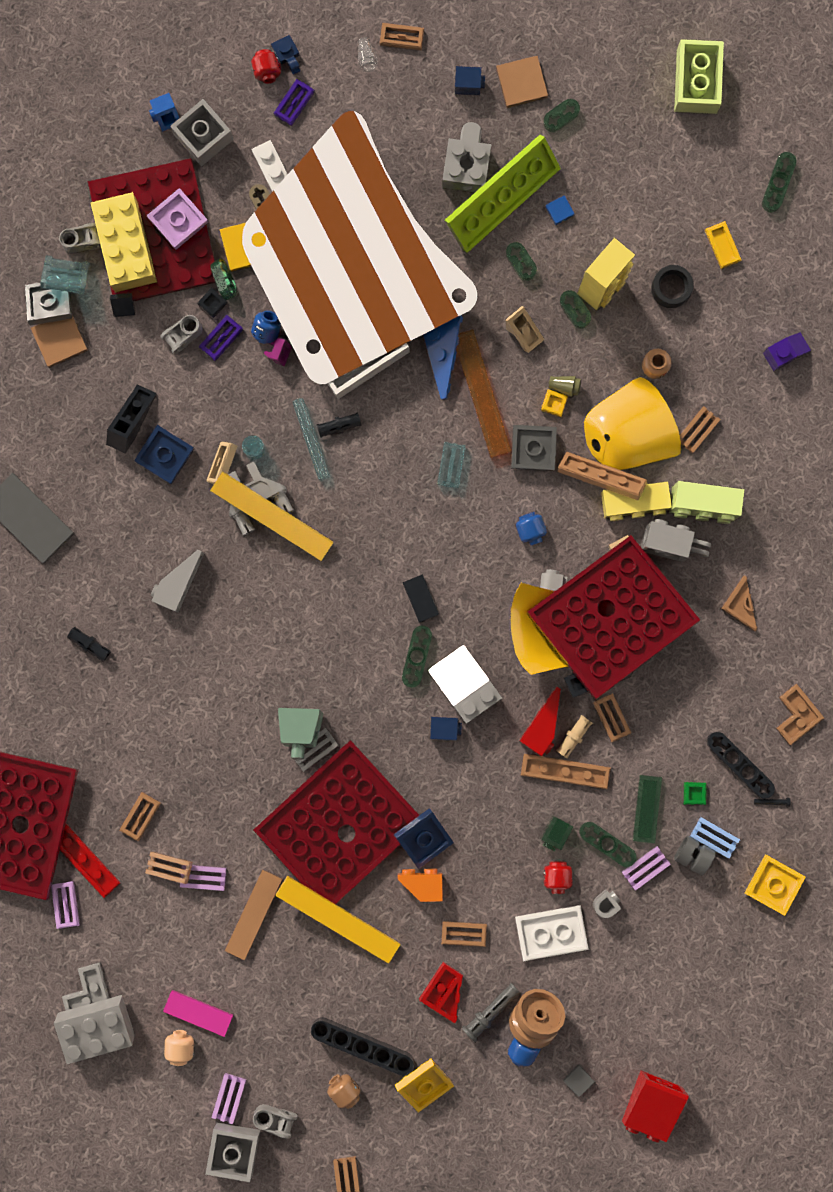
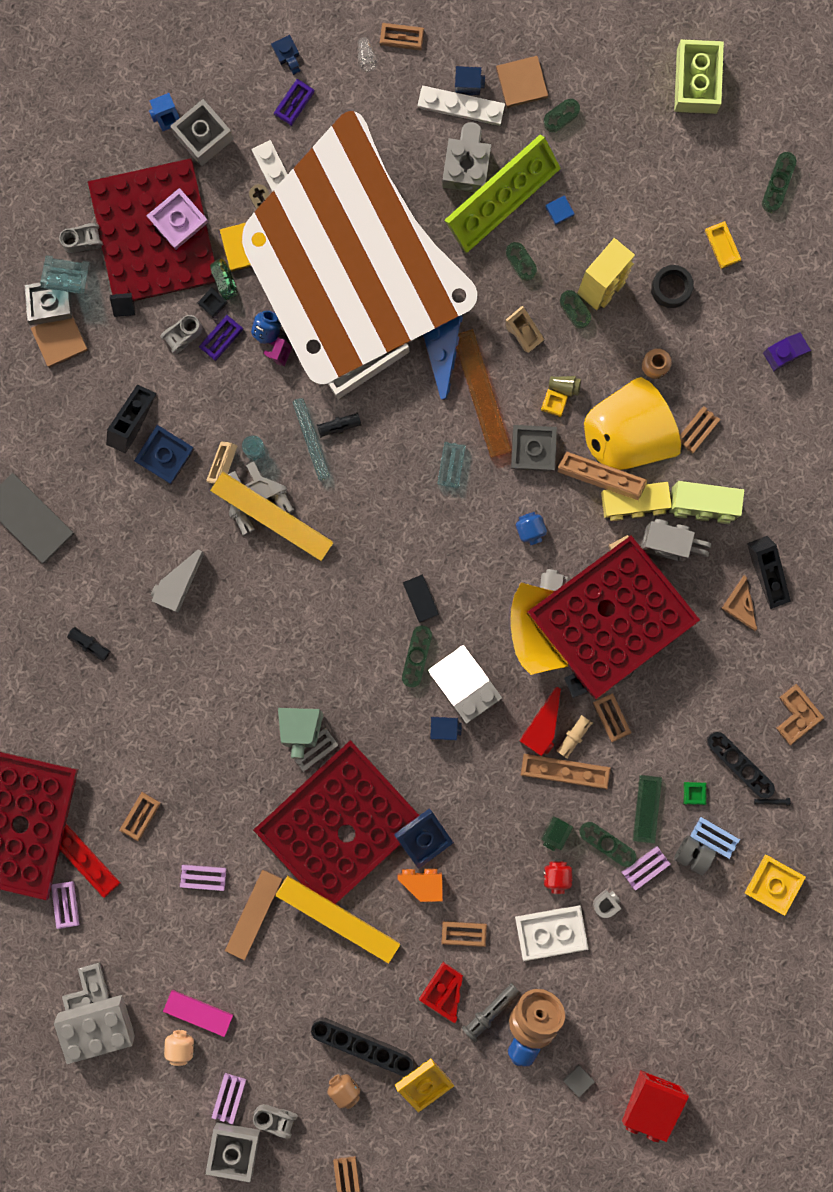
light yellow brick [91,192,157,292] -> none
tile [145,852,193,884] -> none
red head [251,49,281,84] -> none
none -> white plate [418,86,505,126]
none -> black slope [747,536,791,609]

